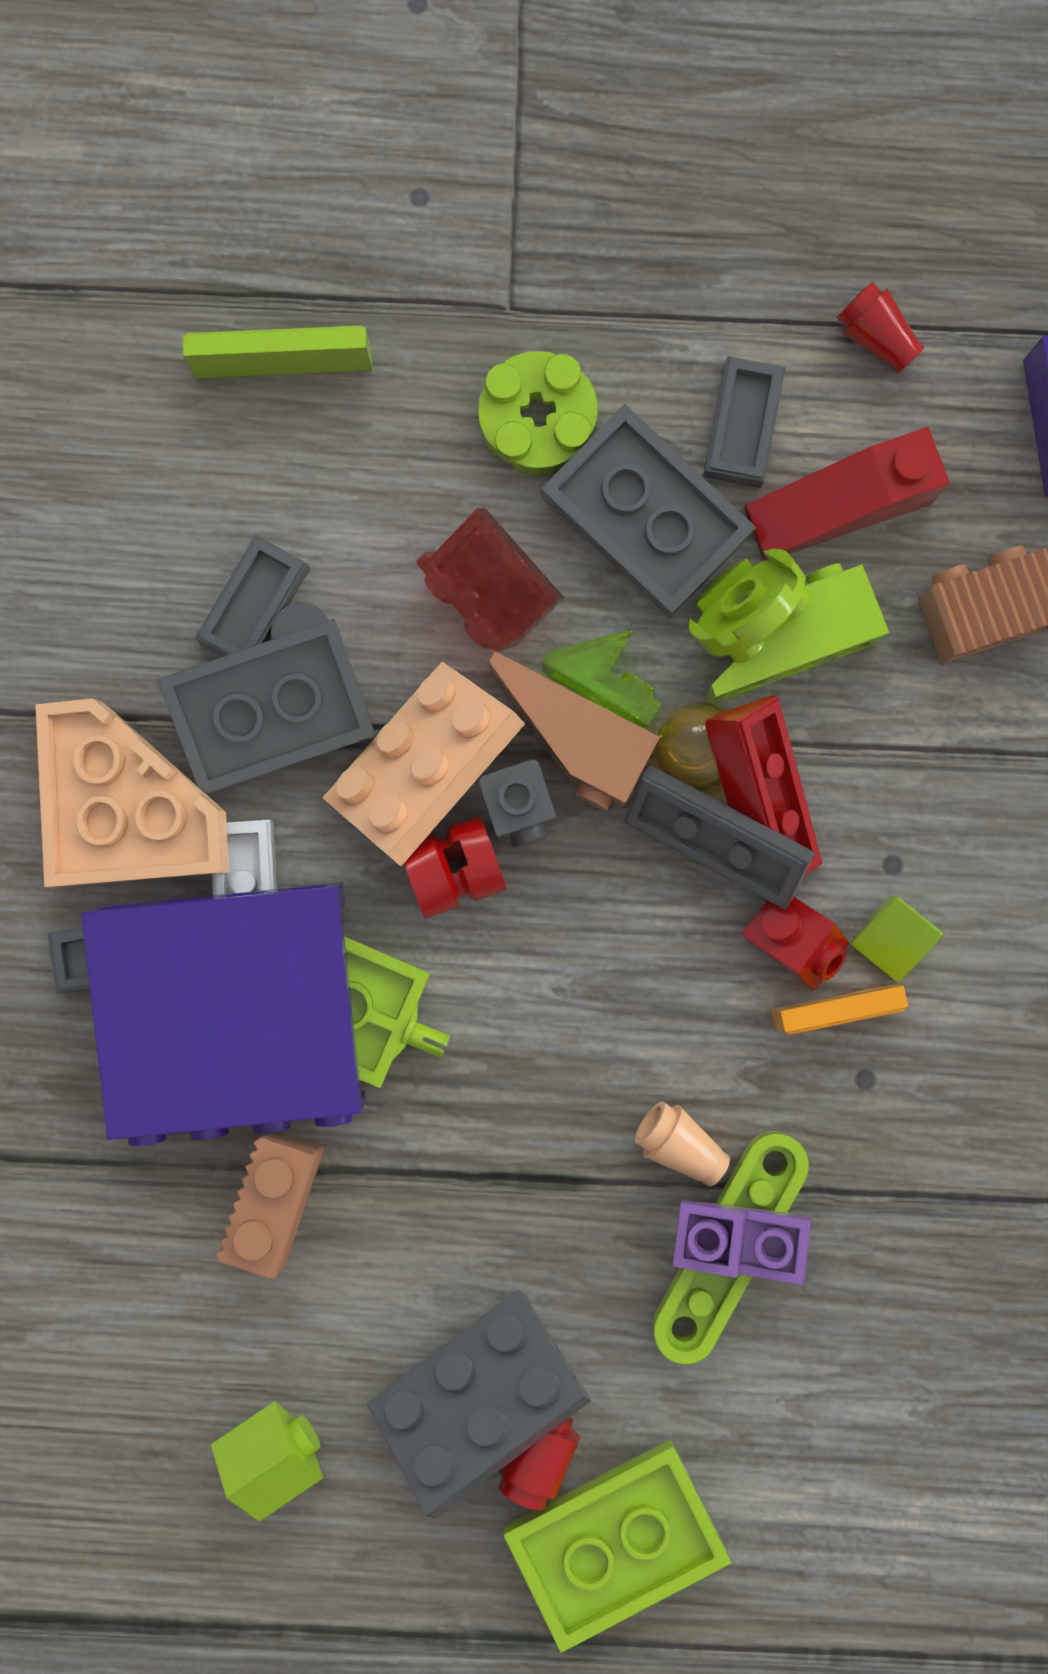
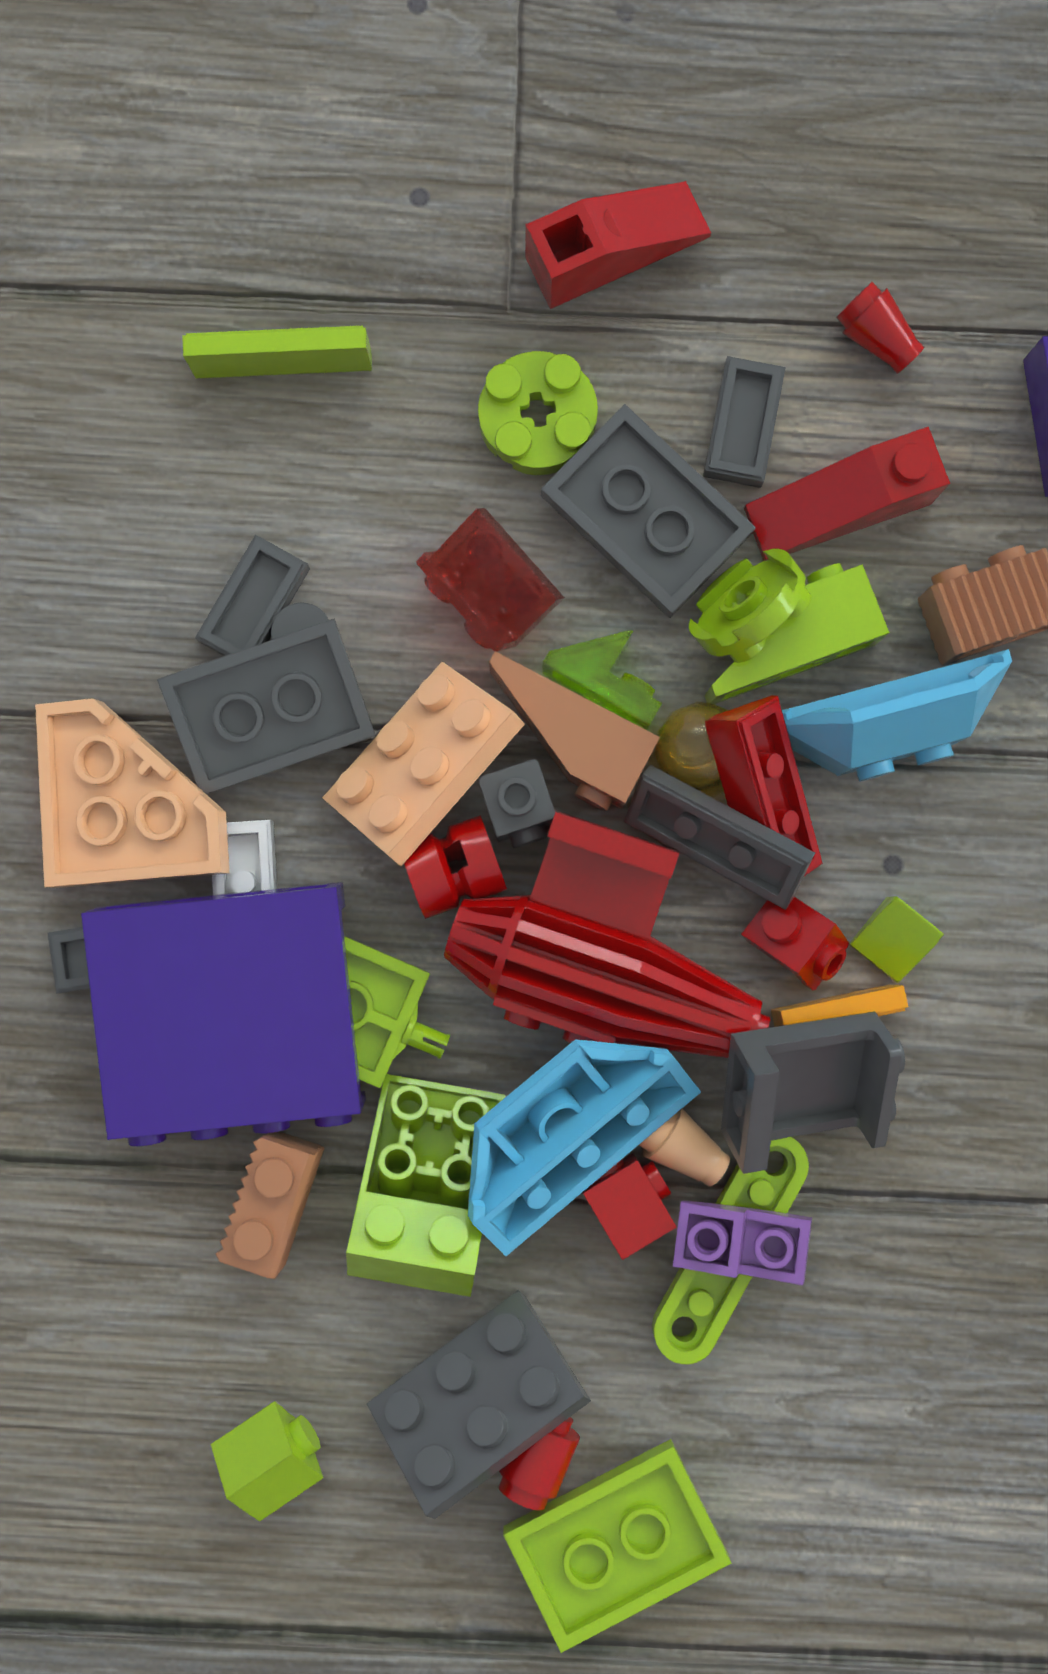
none -> lime slope [346,1074,505,1297]
none -> red piece [444,812,770,1058]
none -> medium azure wedge [468,1039,701,1256]
none -> red slope [525,181,711,309]
none -> red brick [583,1153,677,1260]
none -> dark grey panel [721,1011,905,1174]
none -> medium azure wedge [782,649,1012,781]

